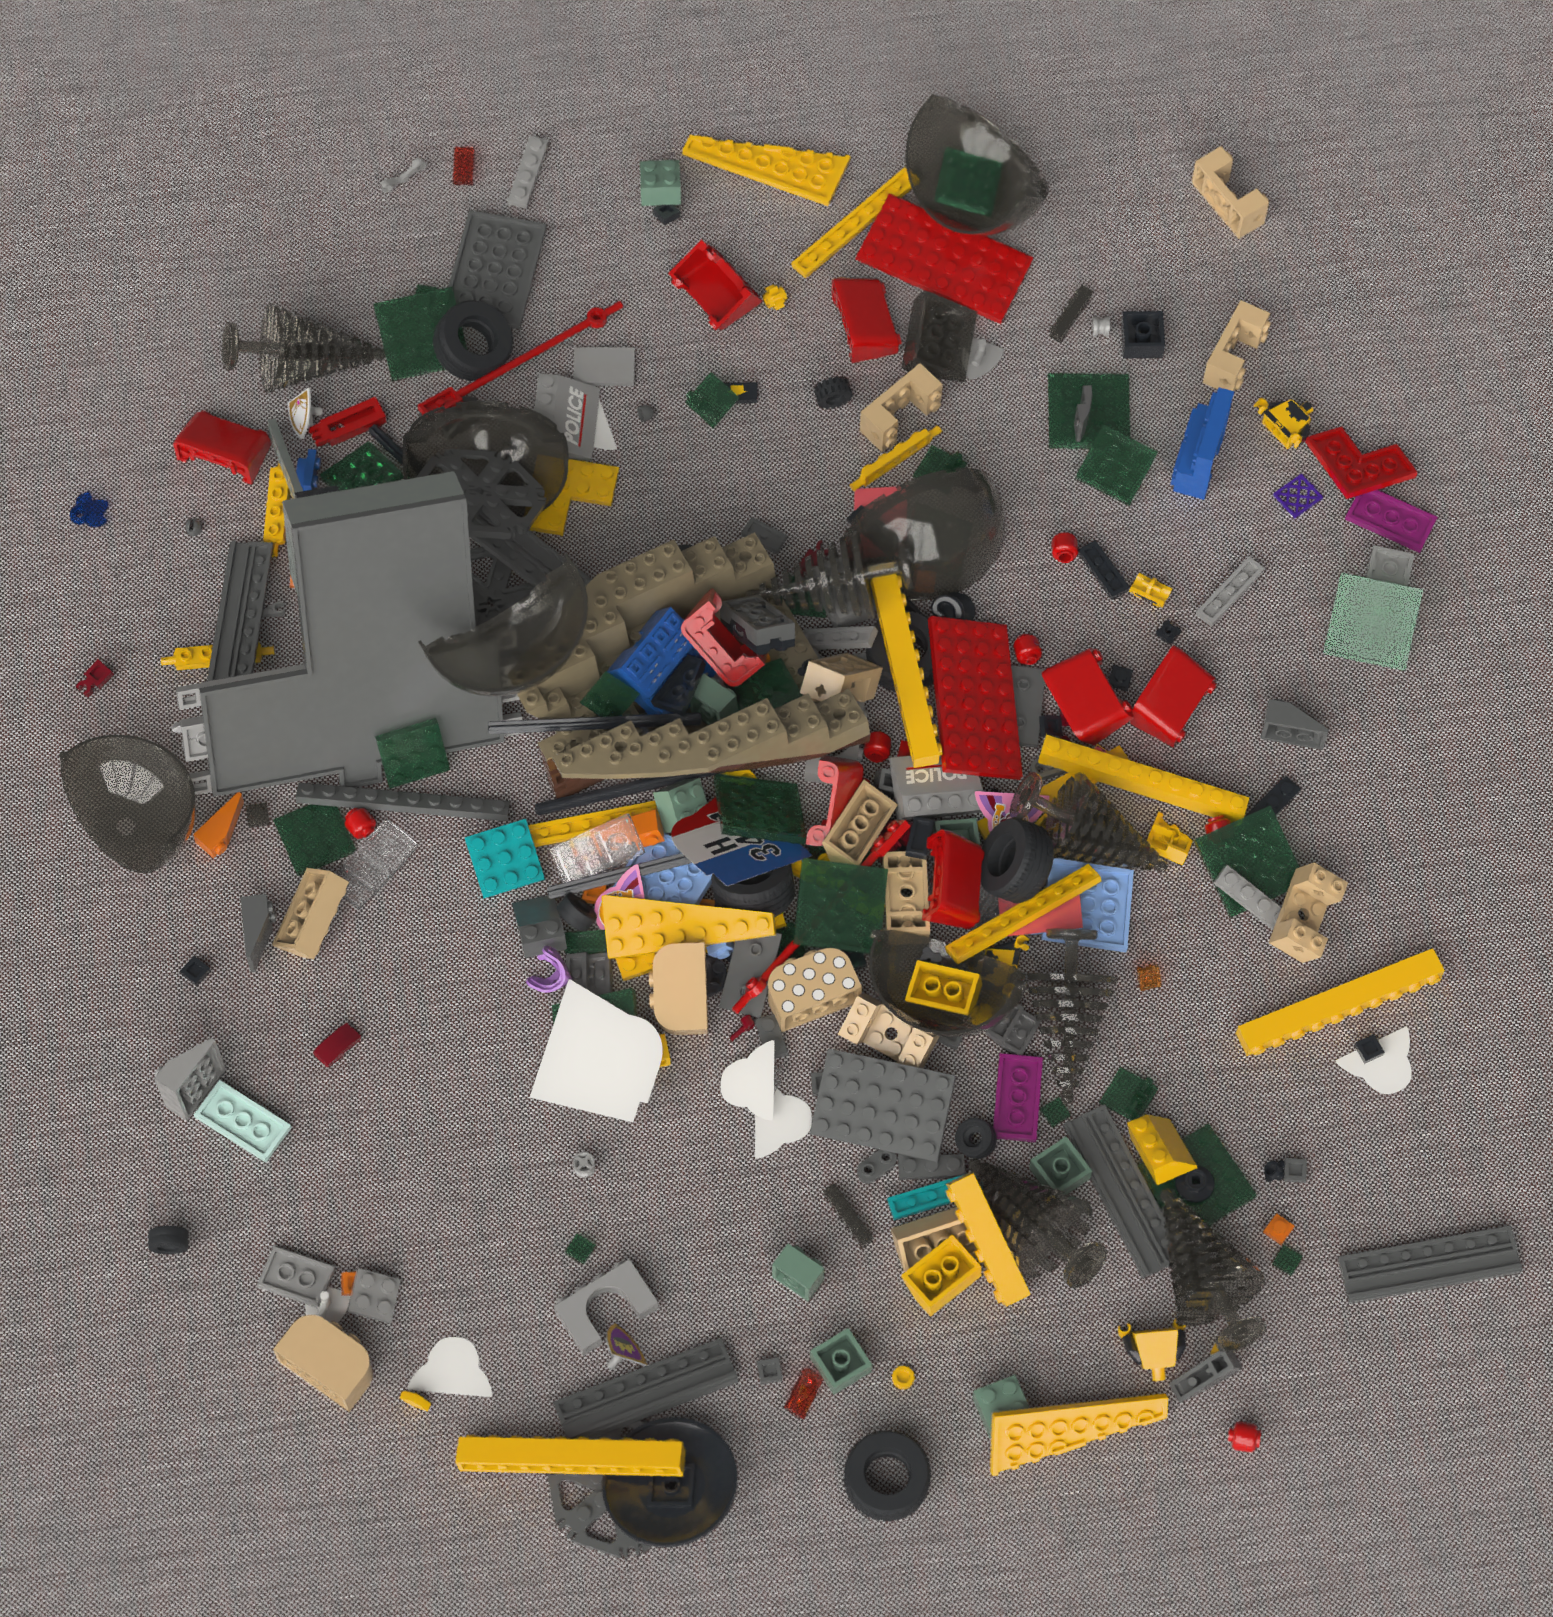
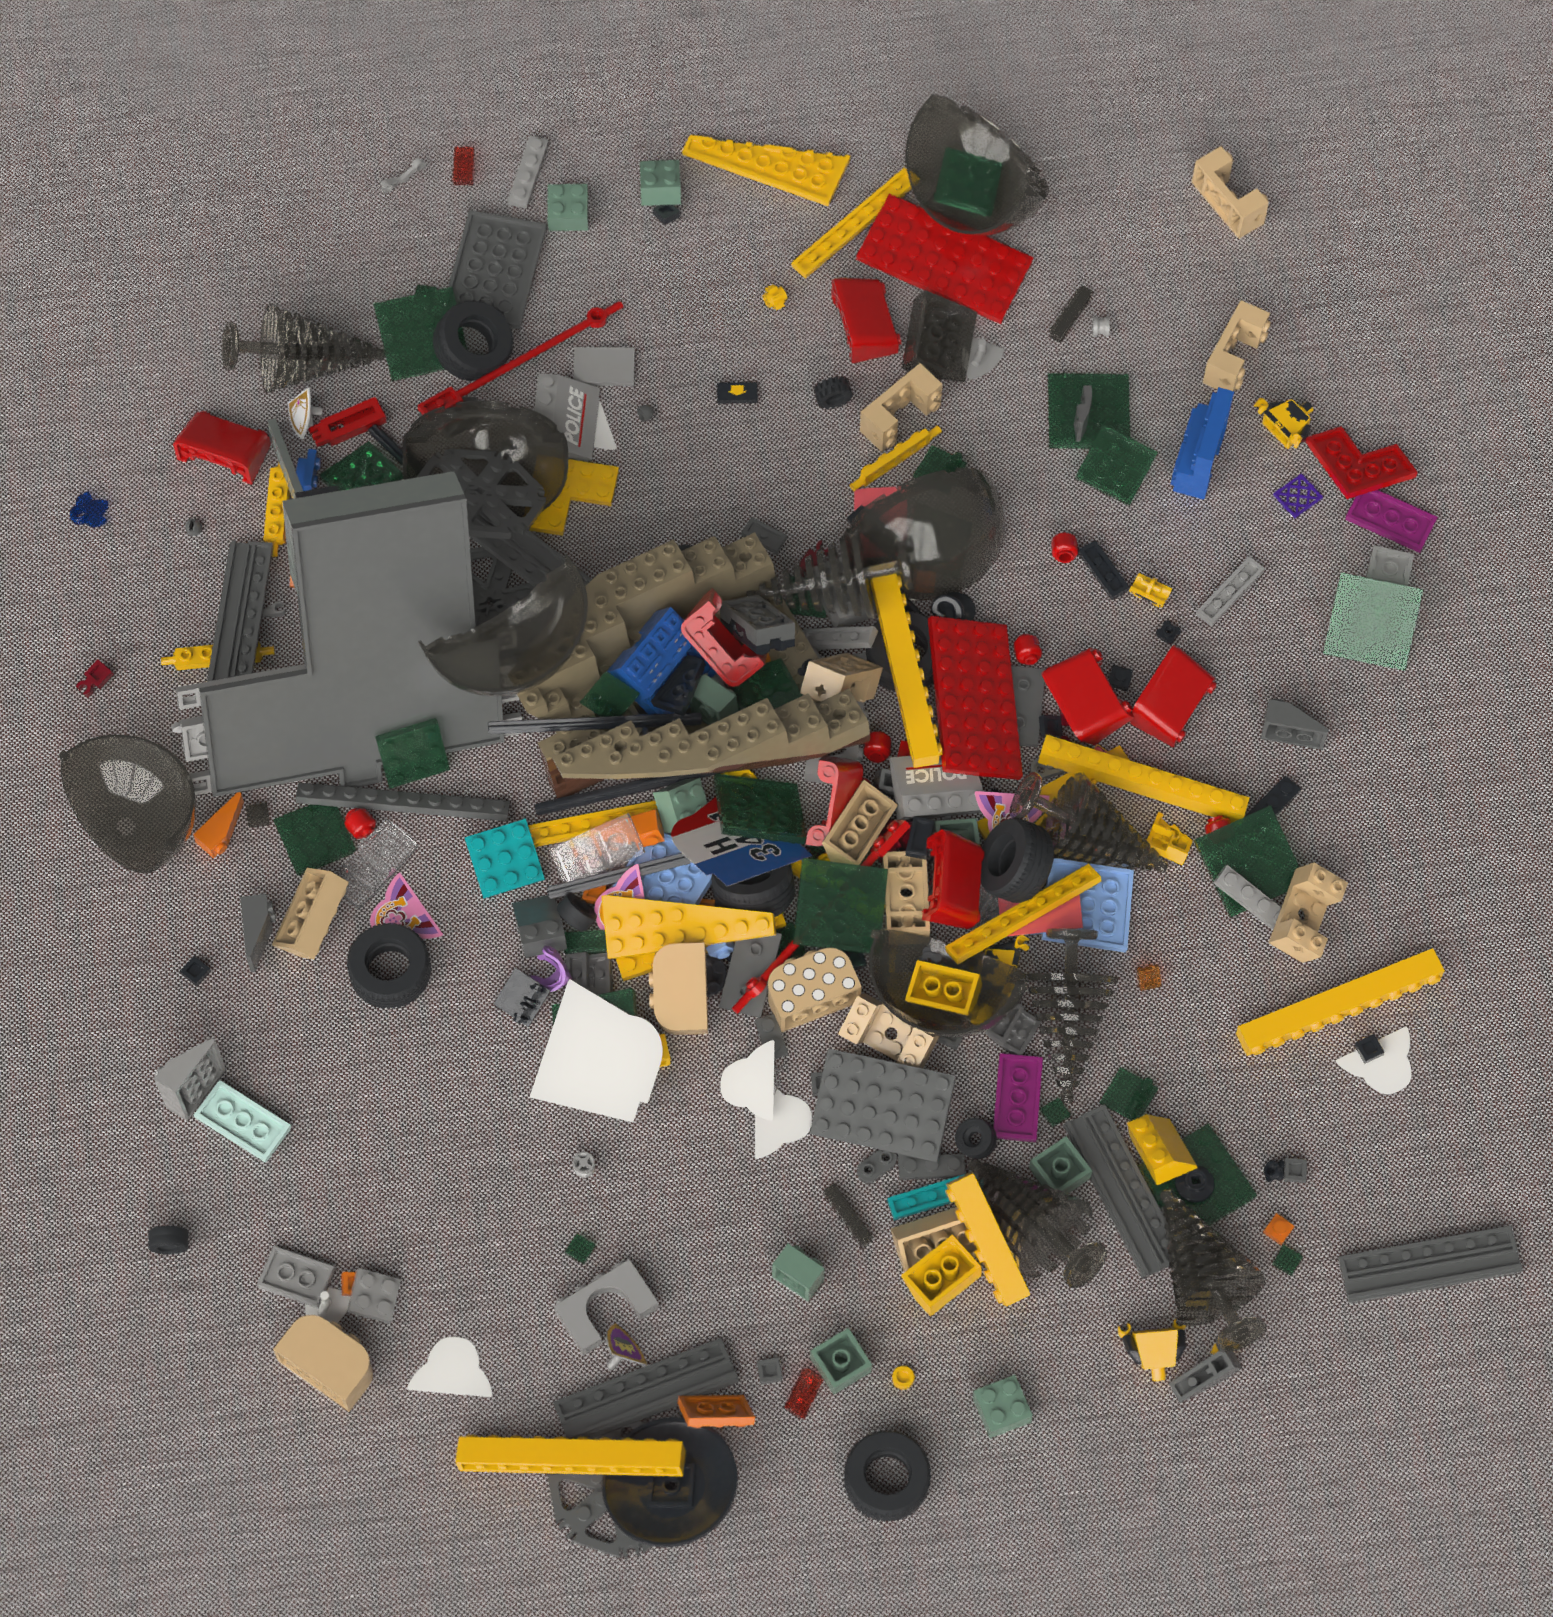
dark red slope [312,1022,362,1068] -> none
yellow tile [399,1391,431,1411] -> none
red windscreen [668,239,763,331] -> none
clear green hinge [685,372,739,429] -> none
dark red hand [729,1015,755,1042] -> none
yellow wing [990,1393,1168,1476] -> none
black brick [1121,311,1165,359] -> none
red head [1227,1421,1261,1453] -> none
none -> black tyre [347,923,431,1009]
none -> sticker [370,873,443,939]
none -> hinge [494,968,551,1027]
none -> sand green brick [547,184,588,231]
none -> orange plate [678,1395,755,1428]

